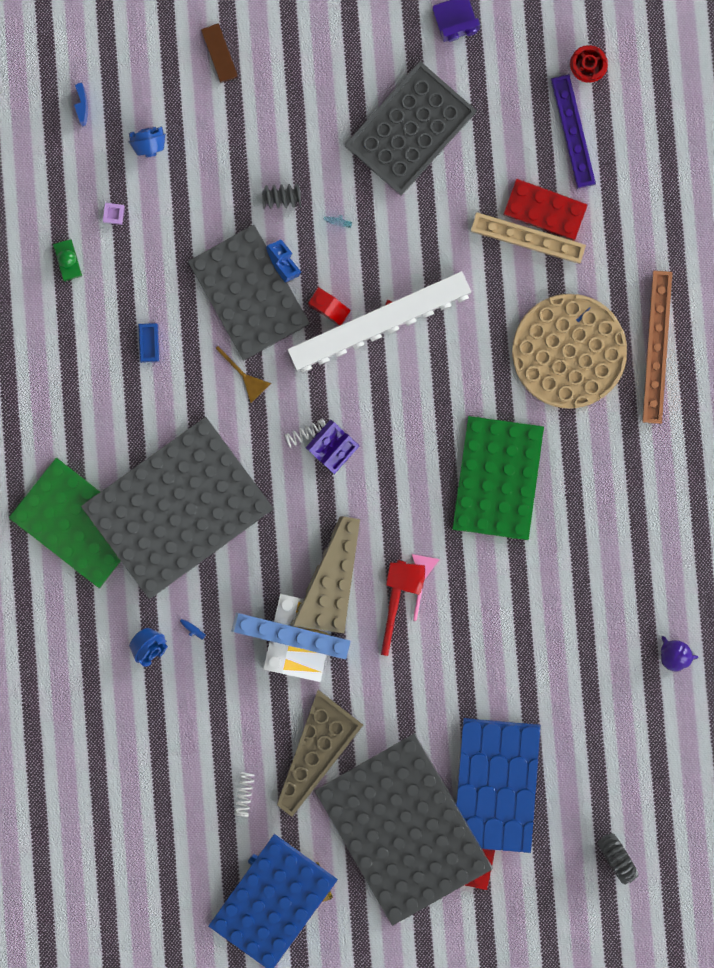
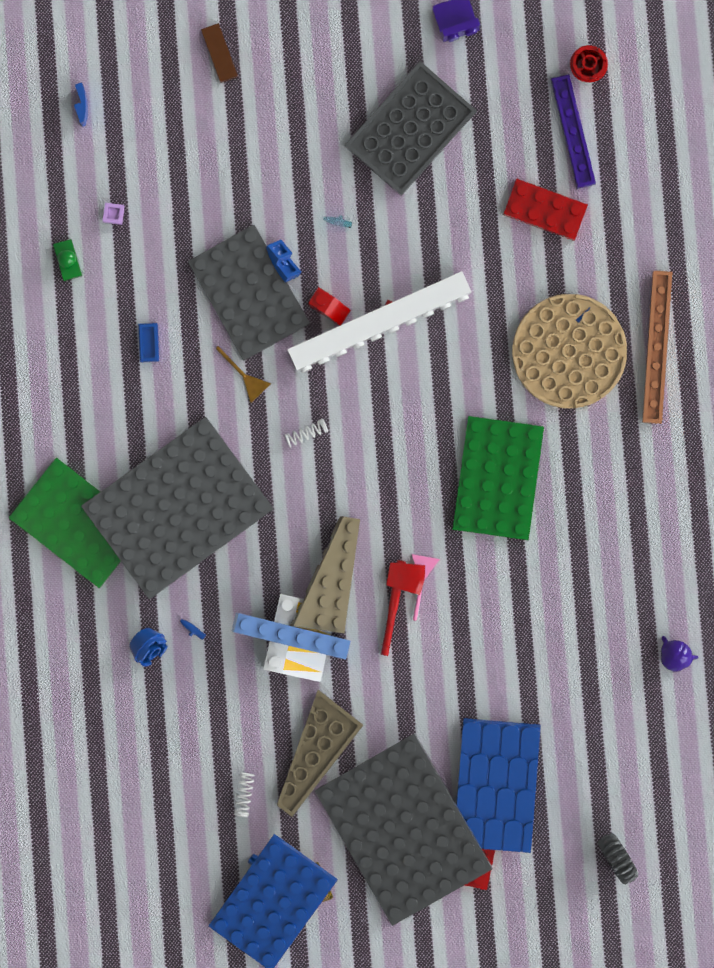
blue cone [128,126,166,158] -> none
dark grey piece [262,184,301,209] -> none
dark purple slope [305,419,360,475] -> none
tan plate [471,212,586,264] -> none

